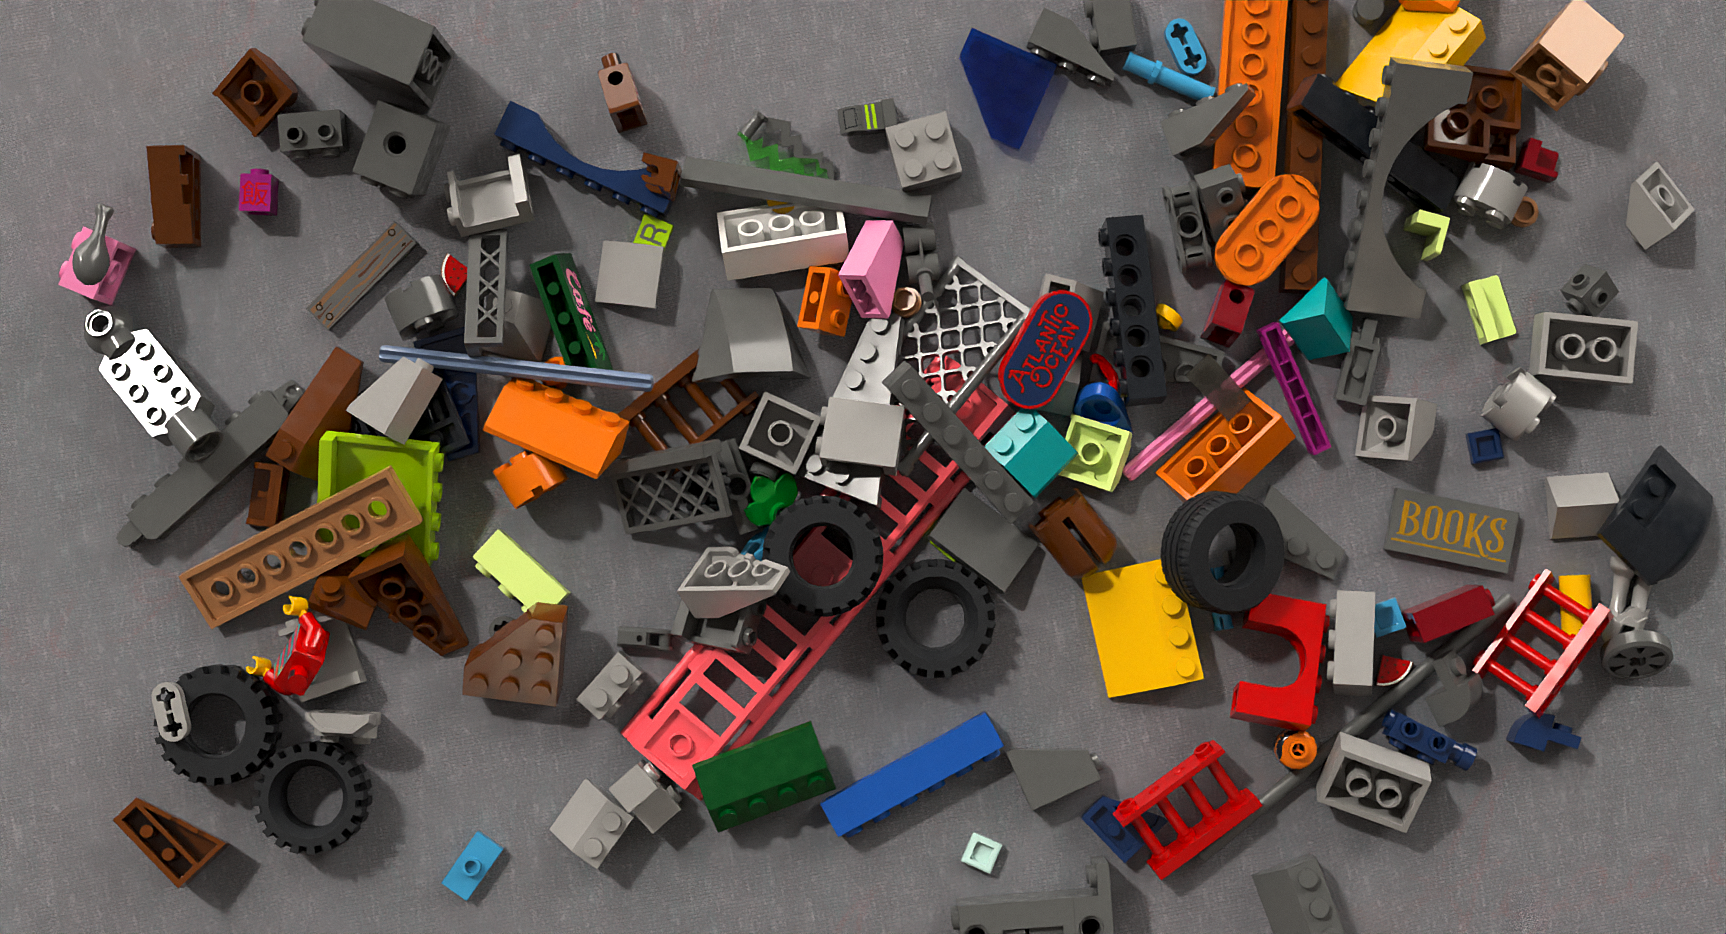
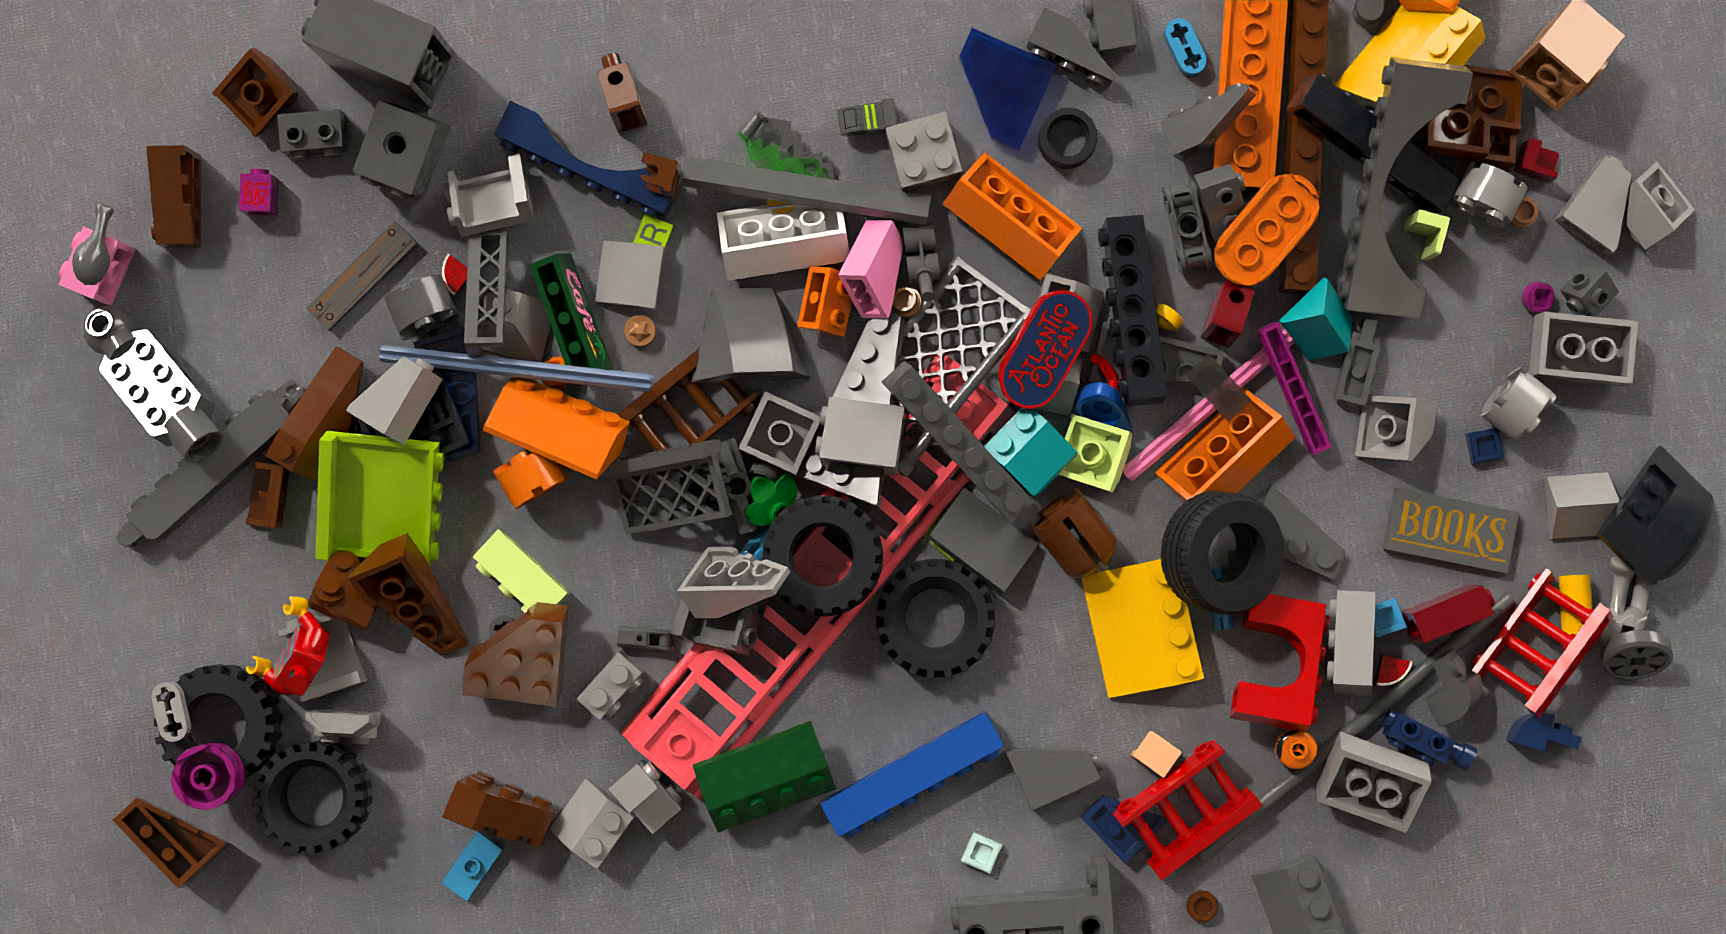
medium nougat plate [178,465,424,629] -> none
dark azure pin [1122,51,1216,101] -> none
yellowish green panel [1461,275,1516,345] -> none
none -> magenta brick [171,743,245,810]
none -> reddish brown brick [442,771,558,848]
none -> medium nougat tile [624,315,656,347]
none -> orange slope [943,152,1082,281]
none -> black tyre [1038,107,1097,169]
none -> light nougat panel [1130,731,1182,778]
none -> reddish brown tile [1186,889,1218,922]
none -> magenta tile [1522,281,1555,313]
none -> light grey slope [1555,156,1632,256]

